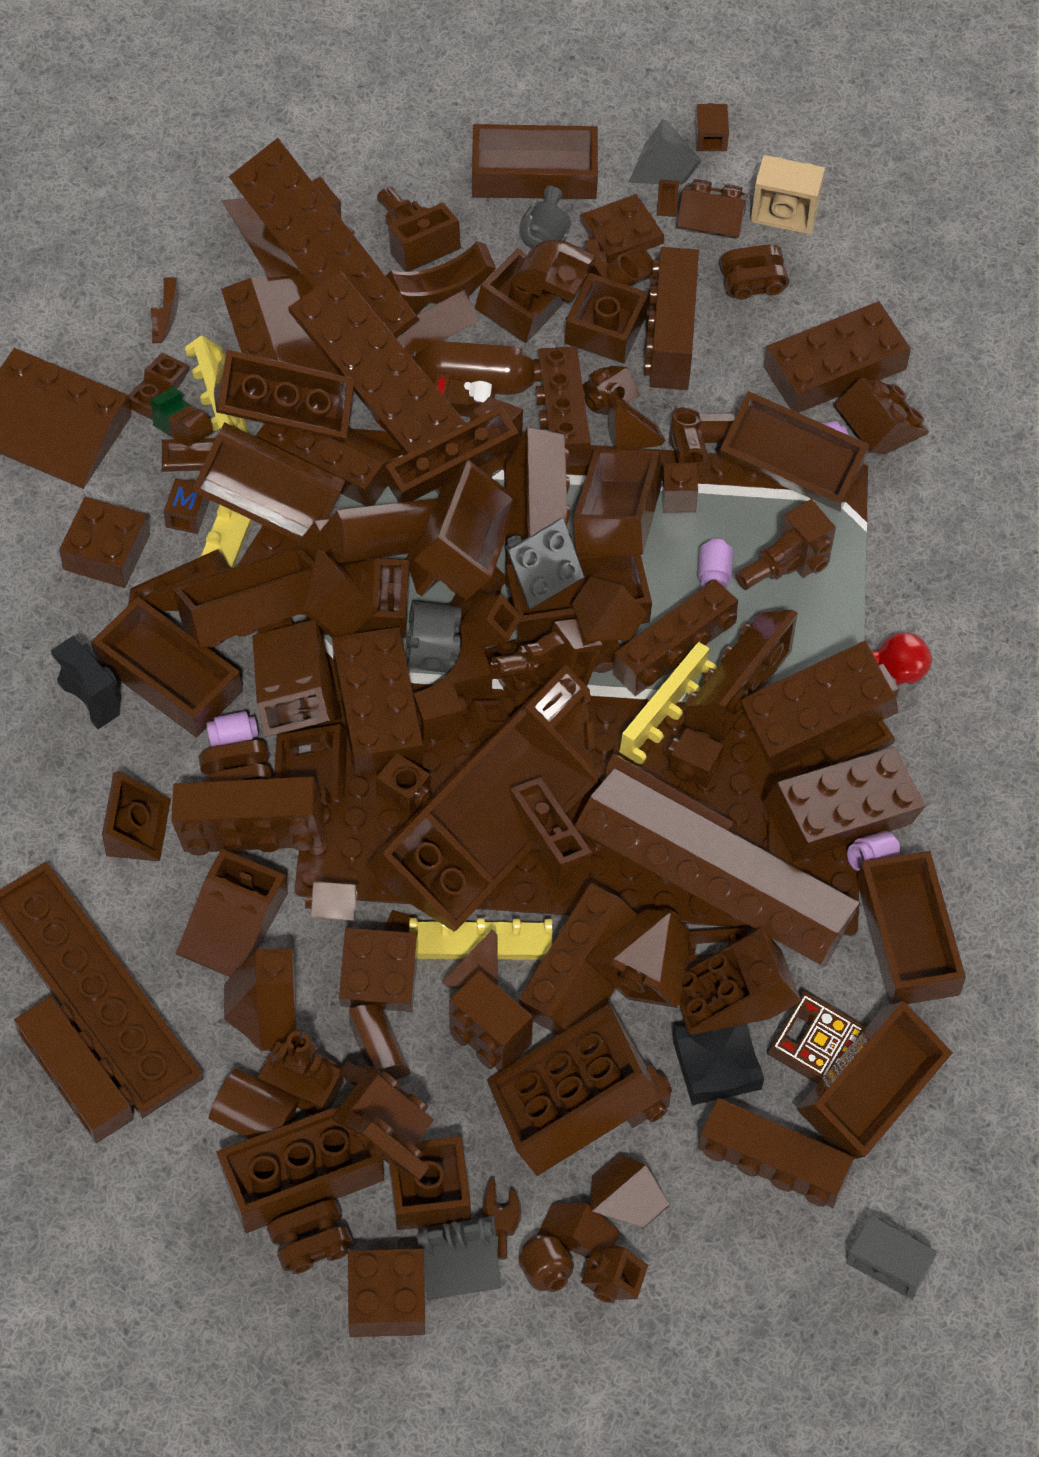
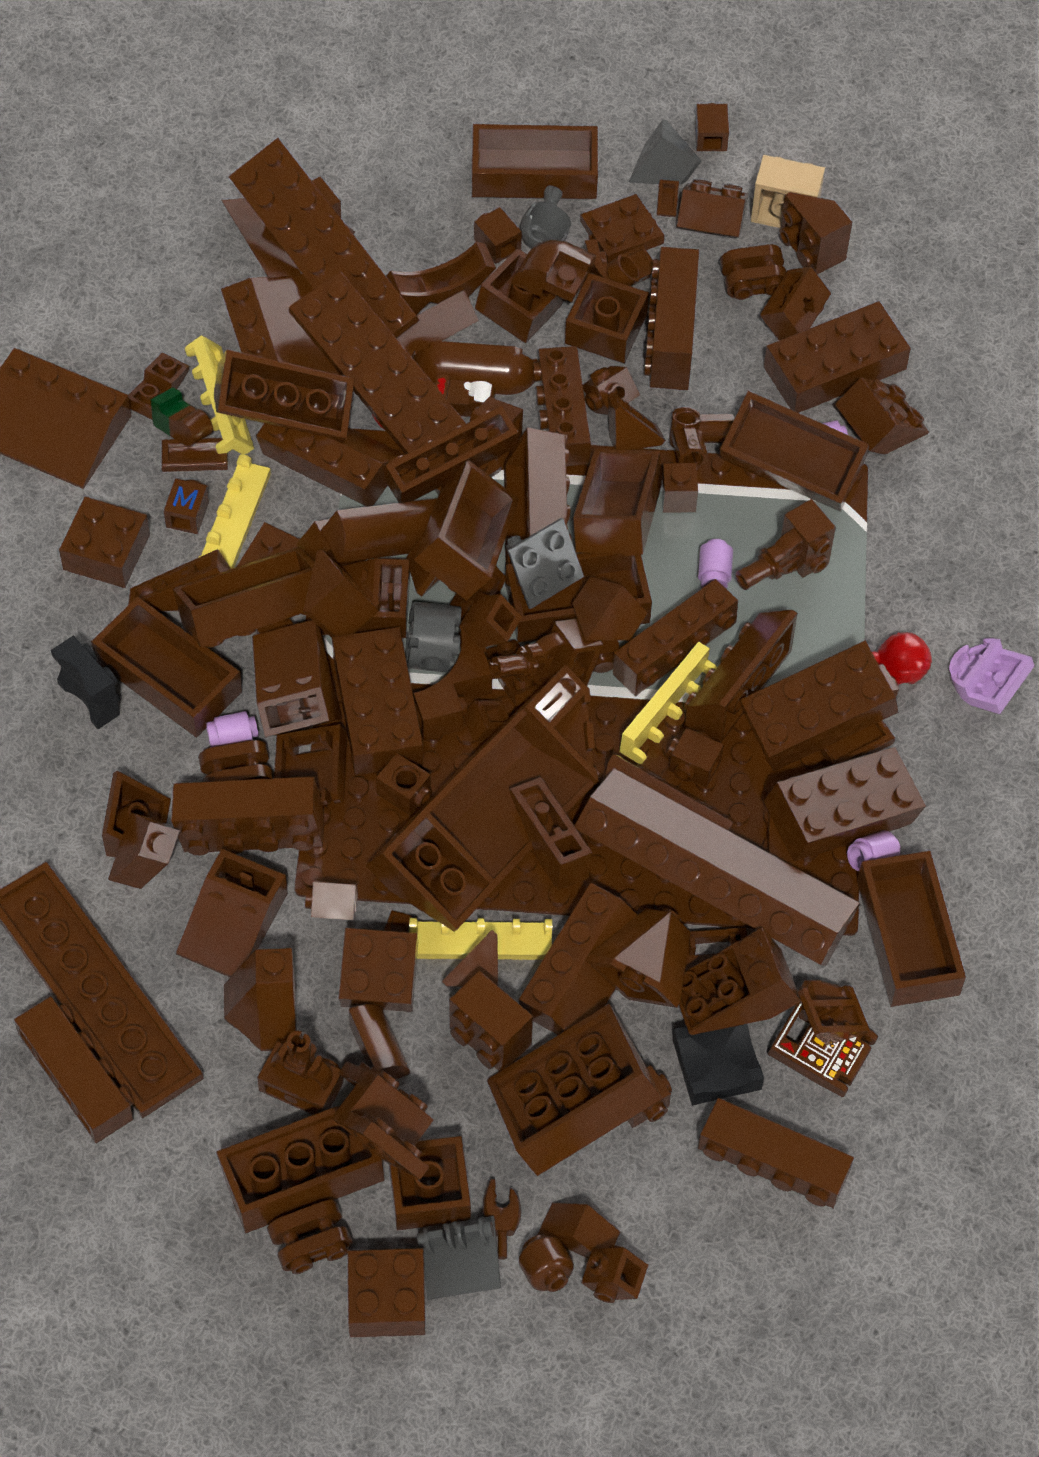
reddish brown slope [151,277,179,343] -> none
reddish brown piece [192,422,346,542] -> none
reddish brown brick [208,1068,299,1139] -> none
reddish brown brick [377,187,461,272] -> none
slope [591,1153,670,1229] -> none
reddish brown piece [796,1001,953,1159] -> none
dark grey brick [846,1215,937,1300] -> none
none -> reddish brown slope [108,812,180,889]
none -> reddish brown brick [474,207,522,264]
none -> reddish brown brick [760,266,831,340]
none -> reddish brown slope [779,192,853,274]
none -> reddish brown slope [798,980,870,1045]
none -> lavender slope [949,638,1034,714]

